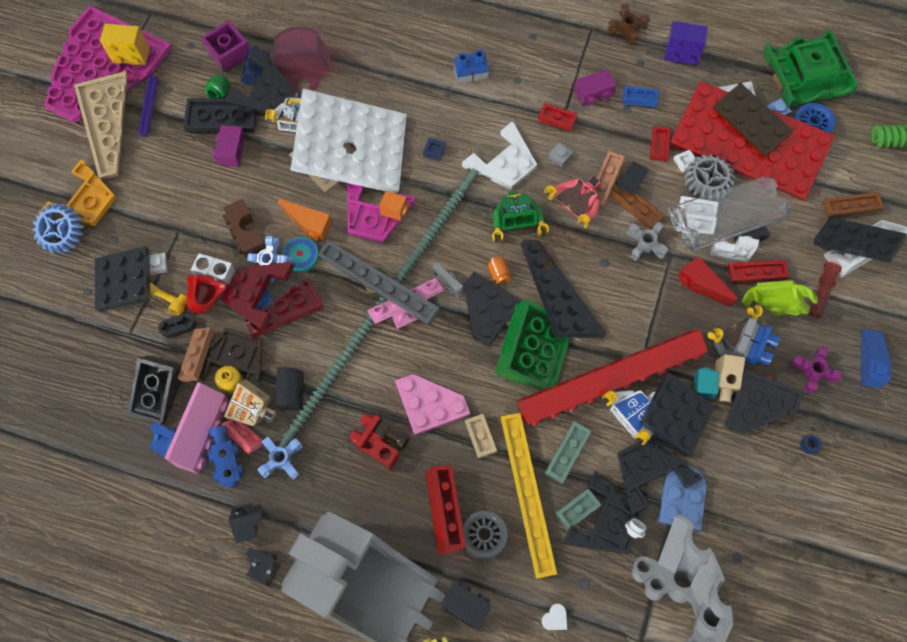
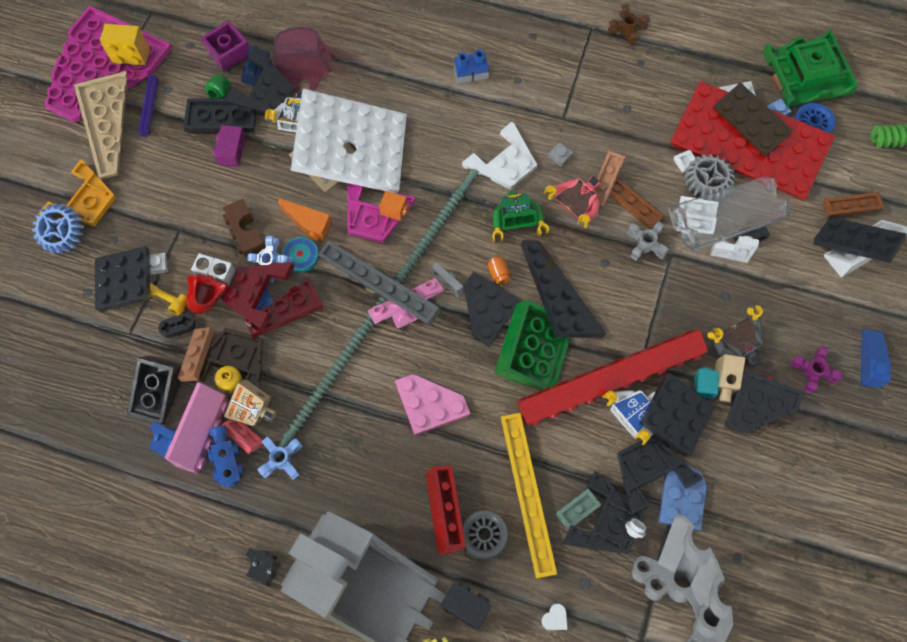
black brick [228,503,263,543] -> none
black brick [276,367,304,411] -> none
red hips [349,413,410,471] -> none
dark blue plate [423,138,446,161] -> none
tan plate [464,414,497,459] -> none
red plate [538,103,577,132] -> none
sand green plate [545,421,591,484] -> none
magenta brick [574,69,616,106] -> none
black tile [617,161,649,195] -> none
blue plate [622,86,659,108] -> none
red tile [650,126,671,161] -> none
dark purple brick [664,21,708,65] -> none
red slope [678,256,738,307] -> none
red plate [728,260,789,283] -> none
blue hips [733,318,780,365] -> none
lime plate [741,281,818,316] -> none
dark blue plate [800,434,822,455] -> none
clear red pin [809,262,842,319] -> none

